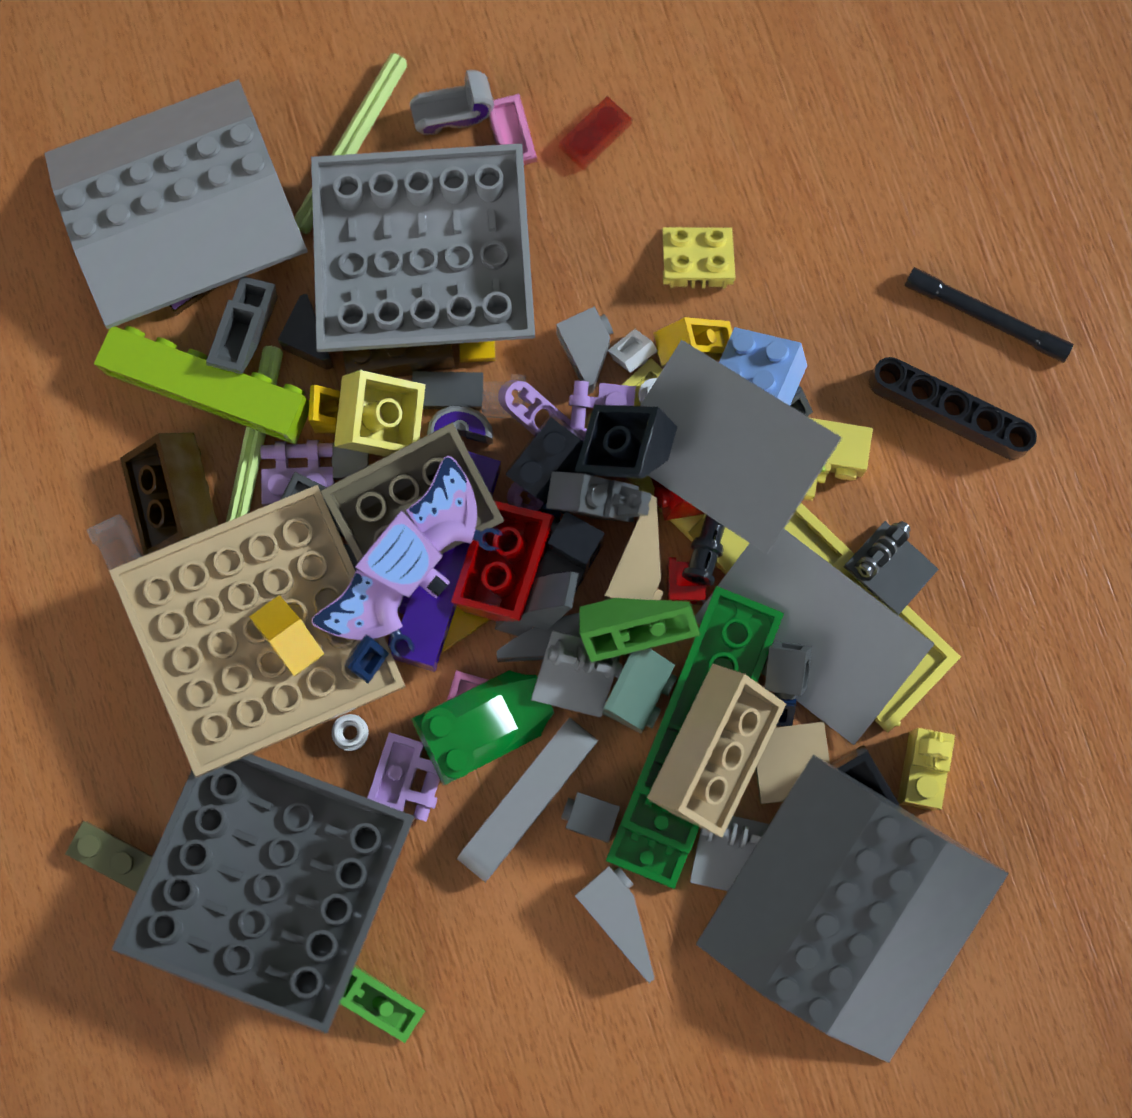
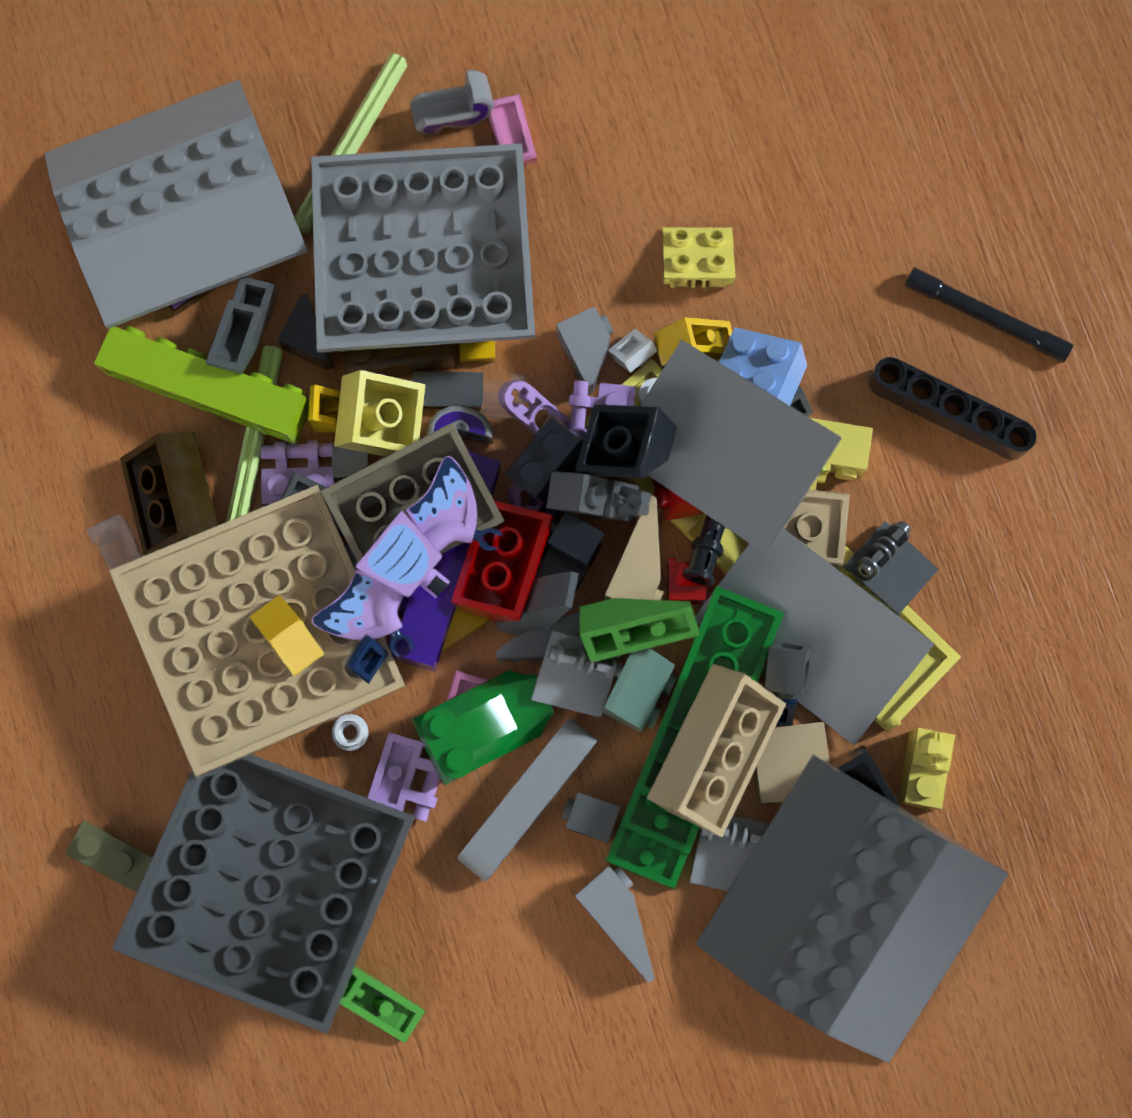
clear red plate [559,96,632,170] -> none
none -> tan tile [784,490,850,567]

